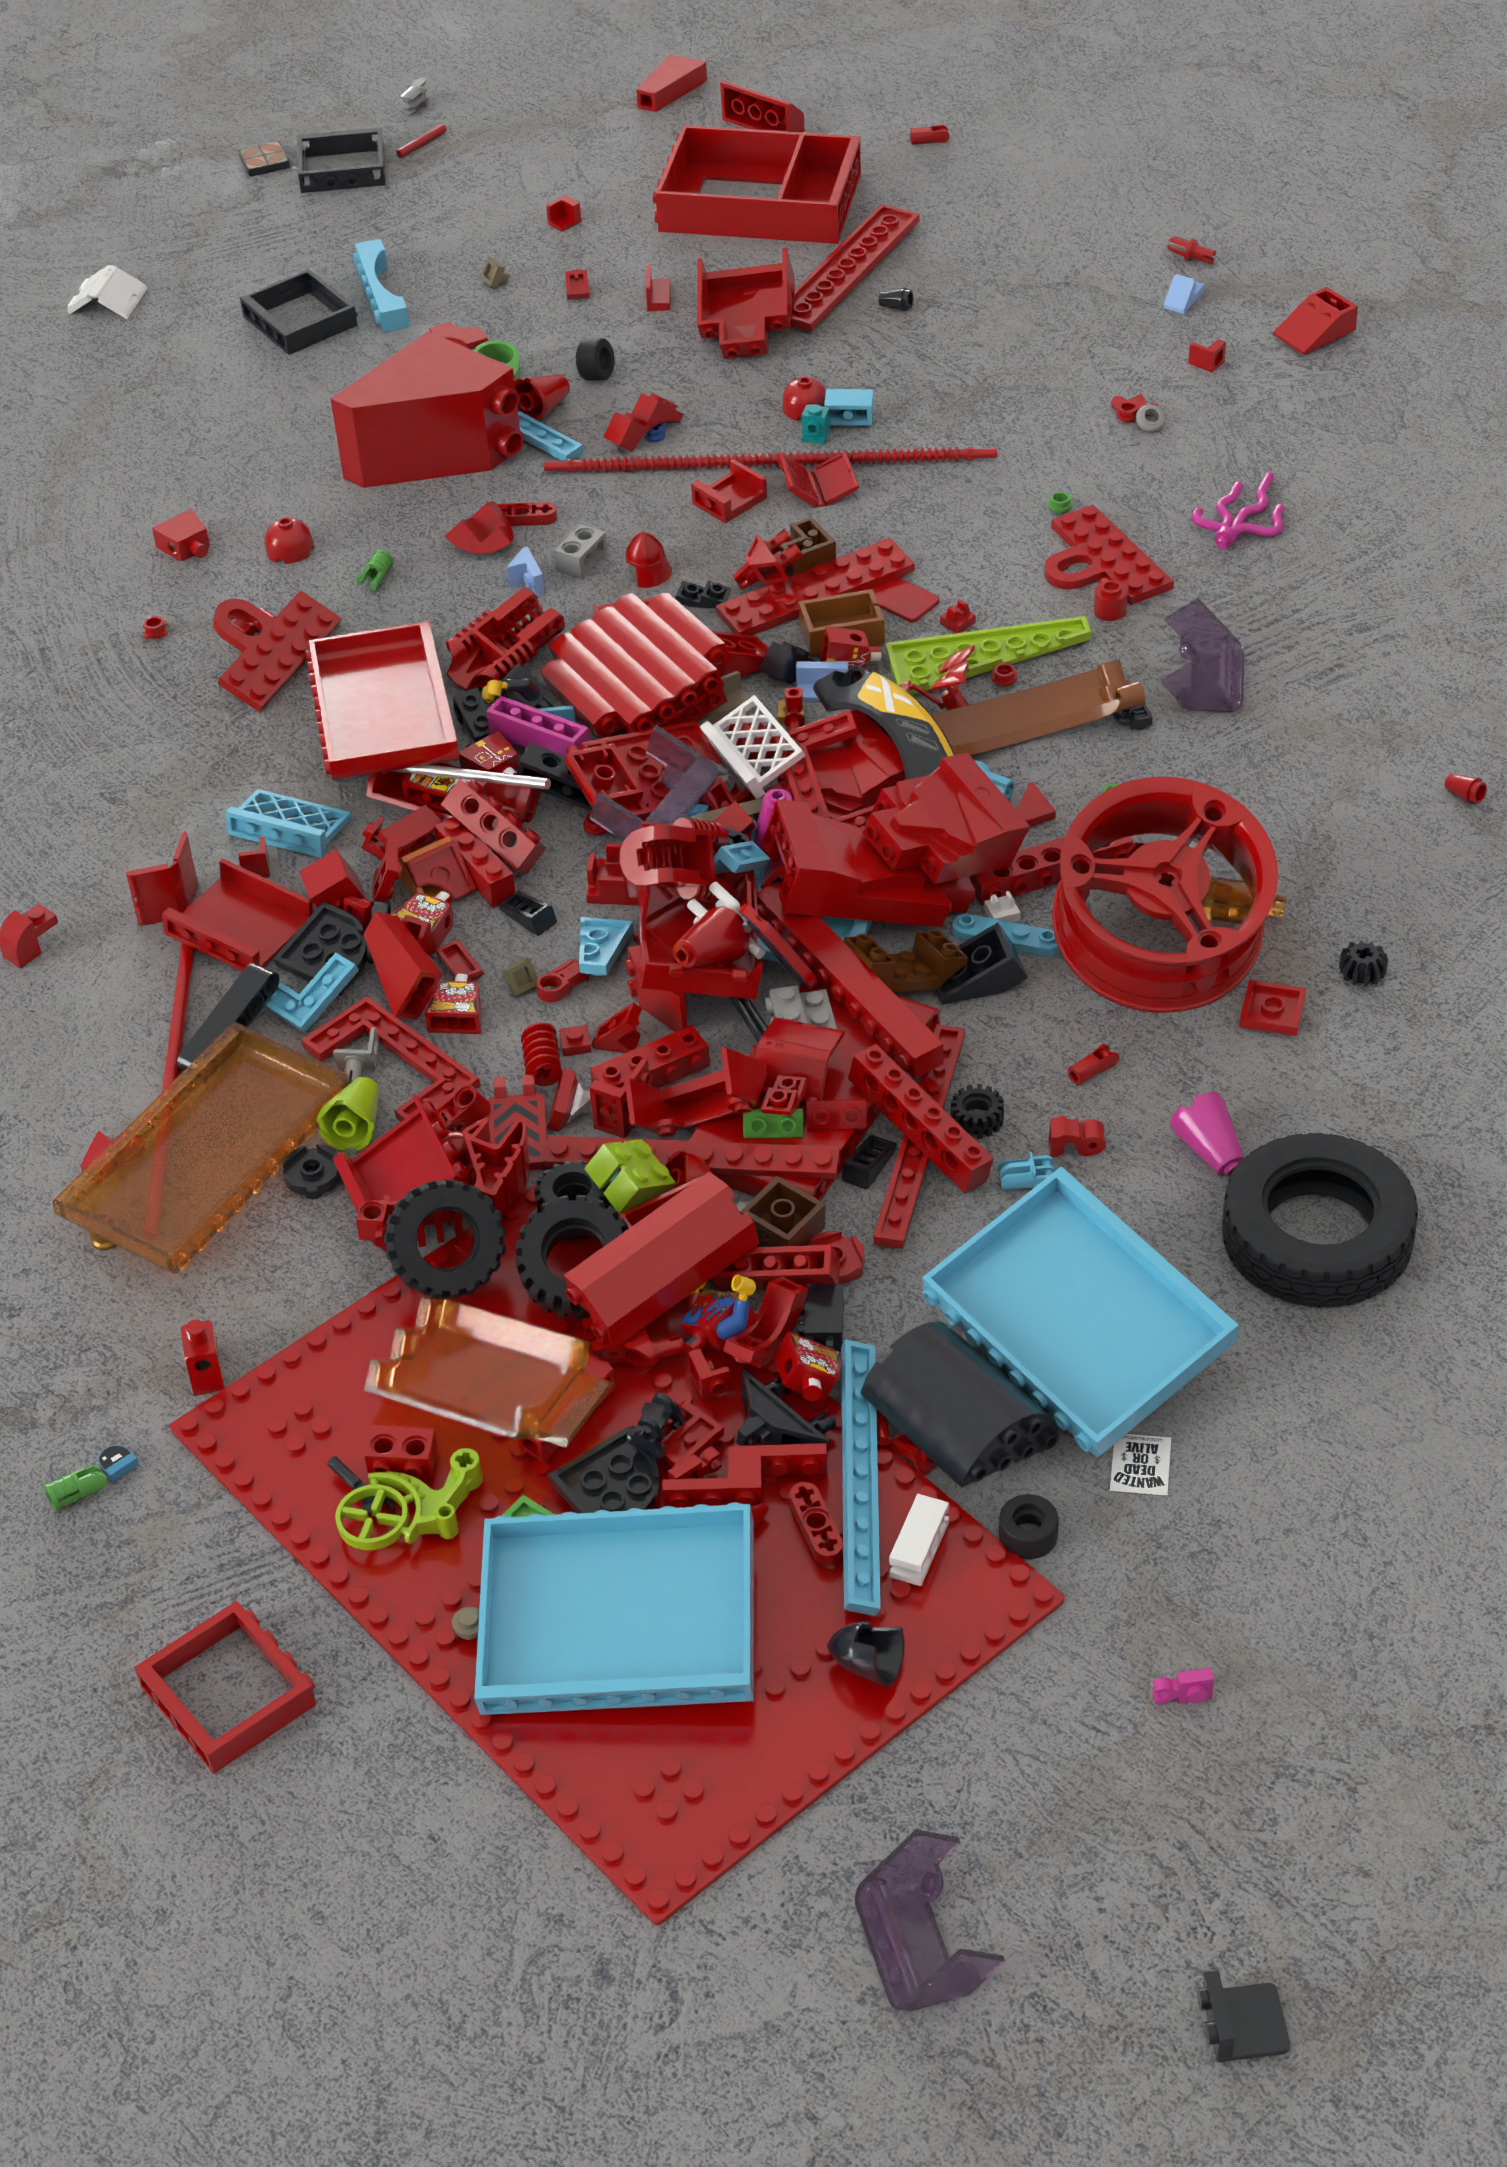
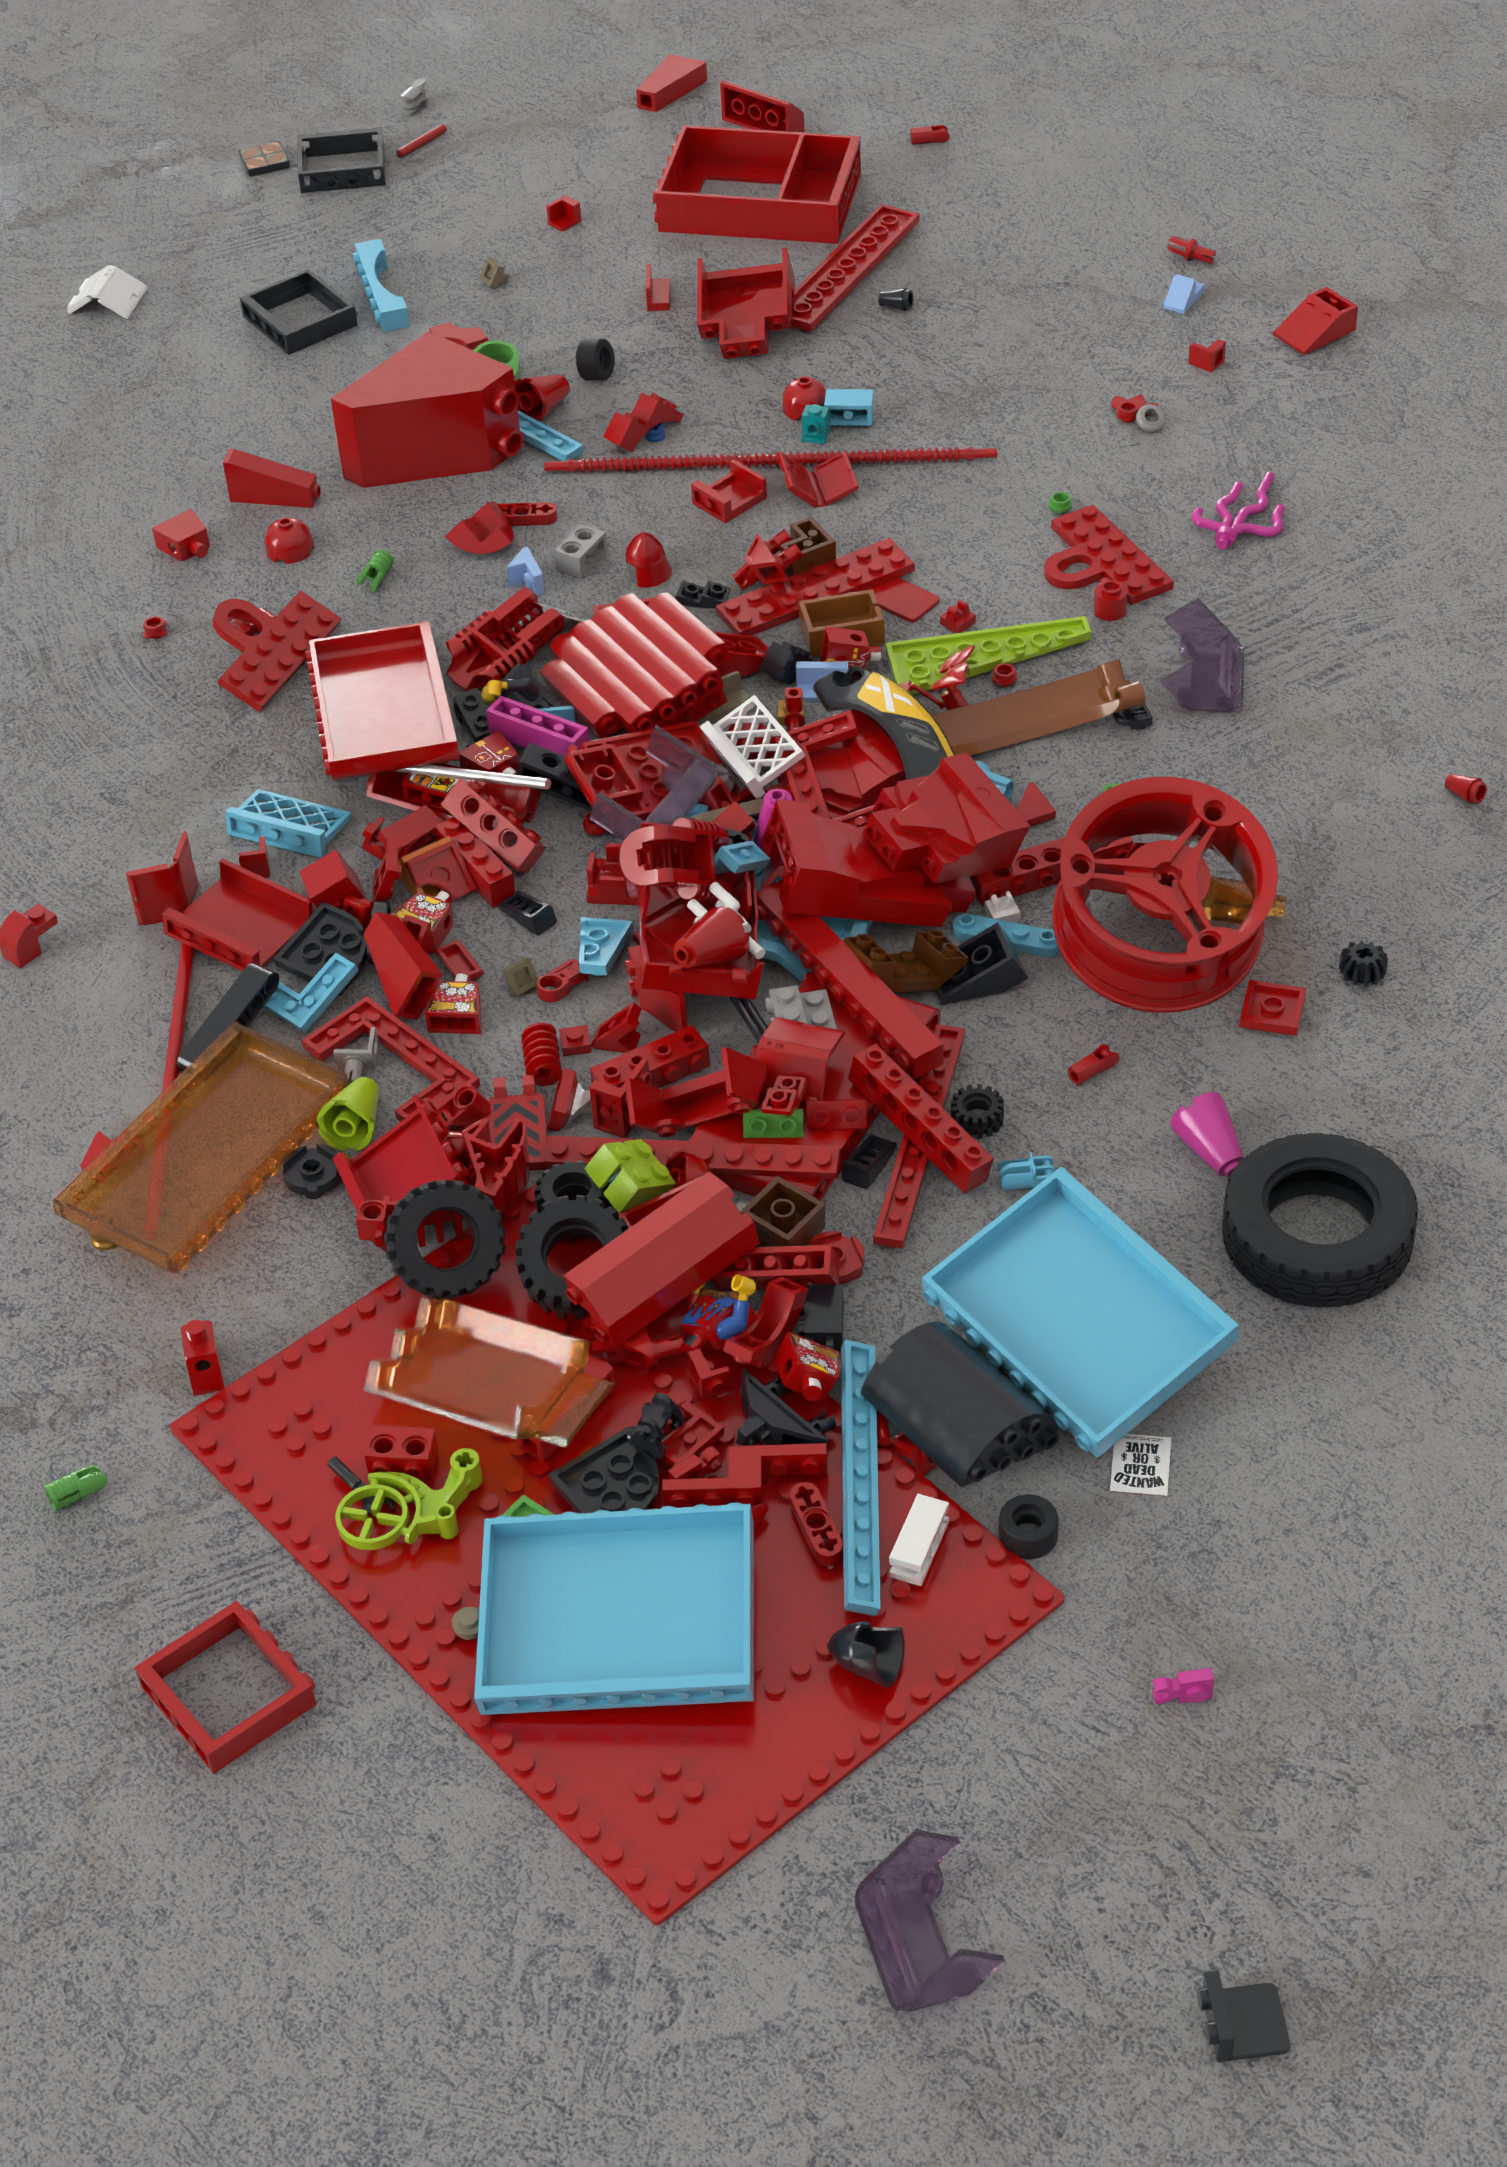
tile [98,1445,139,1482] -> none
red bracket [565,269,590,300] -> none
red tile [737,904,818,990] -> none
red leg [1048,1115,1106,1157] -> none
none -> red slope [223,448,321,508]
none -> sticker [534,602,586,622]

